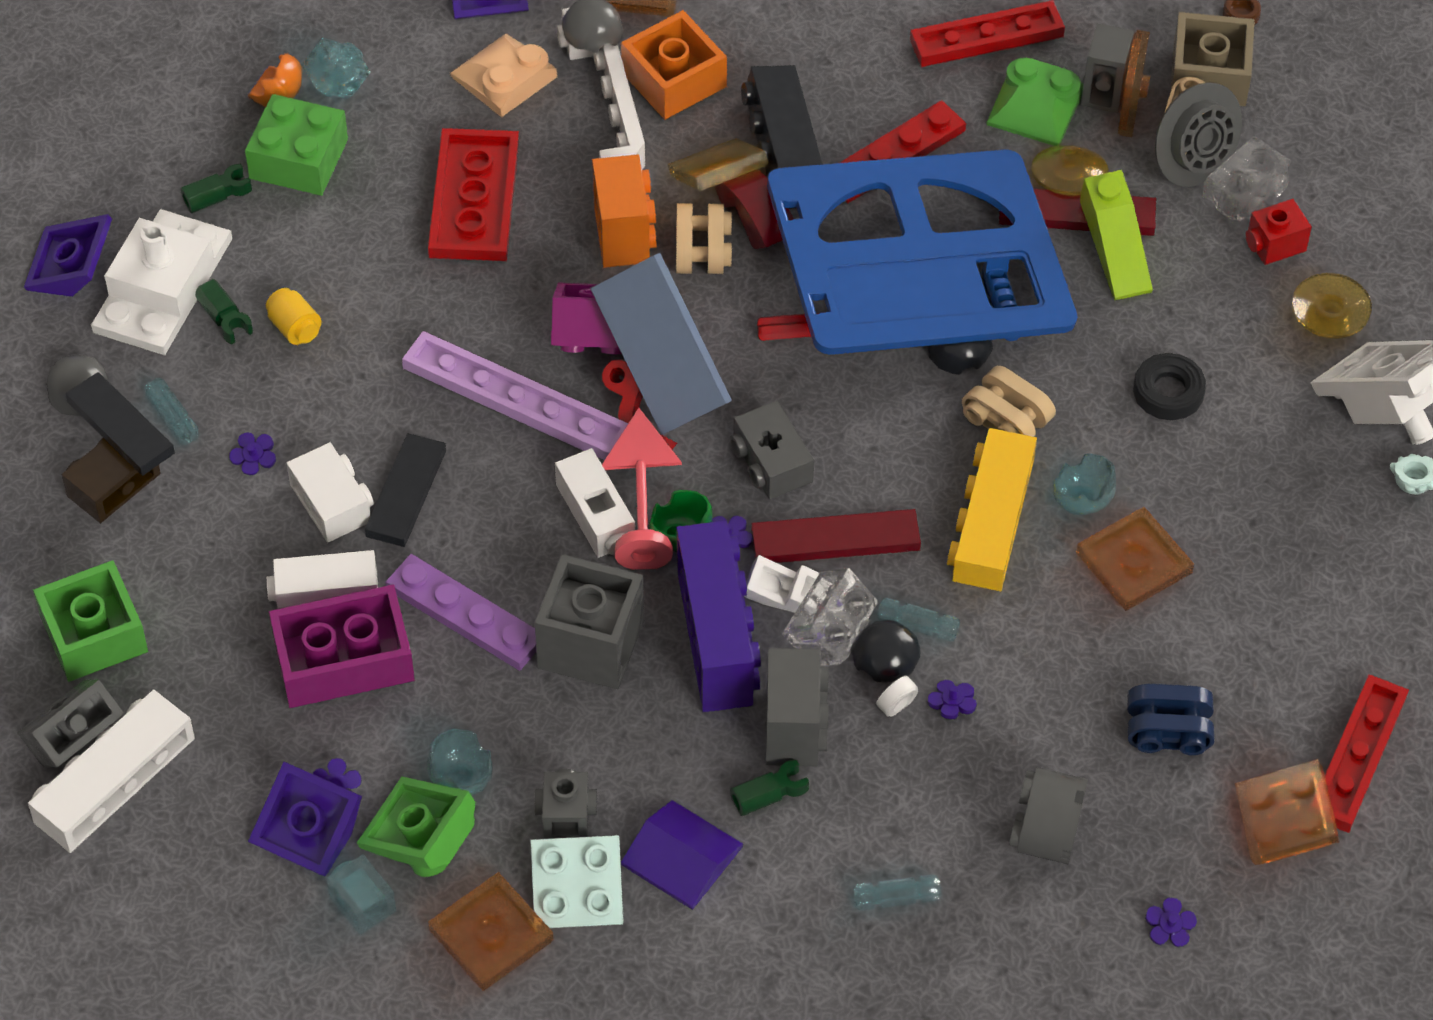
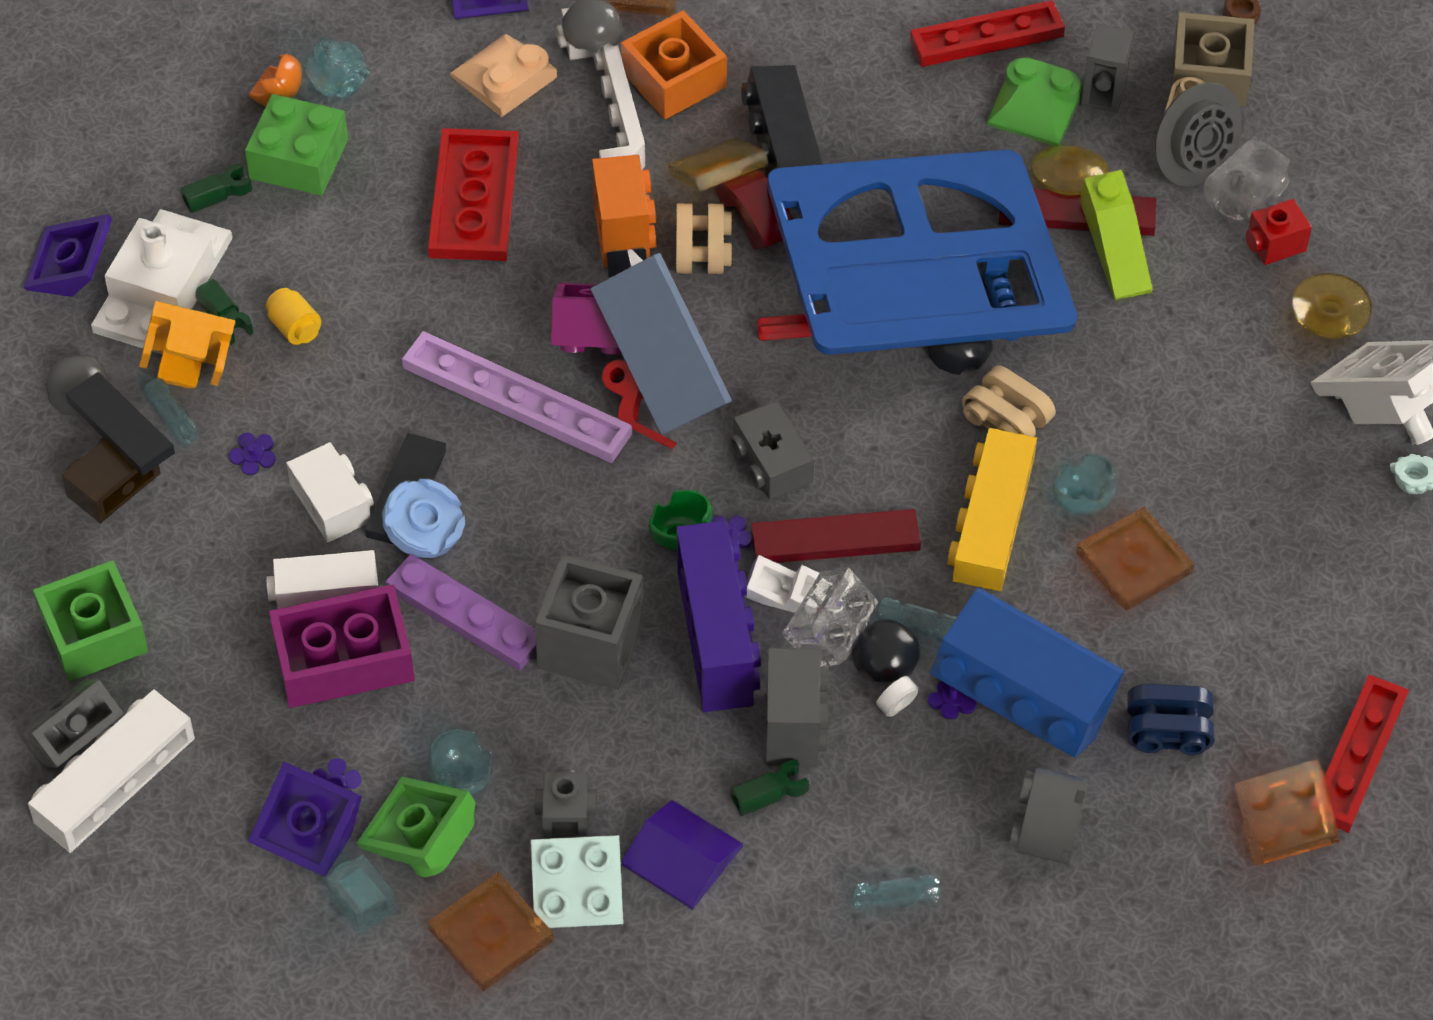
white brick [555,448,635,558] -> none
coral piece [602,408,682,570] -> none
red plate [839,100,966,204] -> none
clear orange plate [1118,30,1150,138] -> none
black tyre [1133,353,1206,420] -> none
dark purple plant [1145,898,1197,947] -> none
none -> light orange panel [139,301,235,389]
none -> light blue tile [382,479,465,558]
none -> black sticker [607,248,647,277]
none -> blue slope [930,588,1125,758]

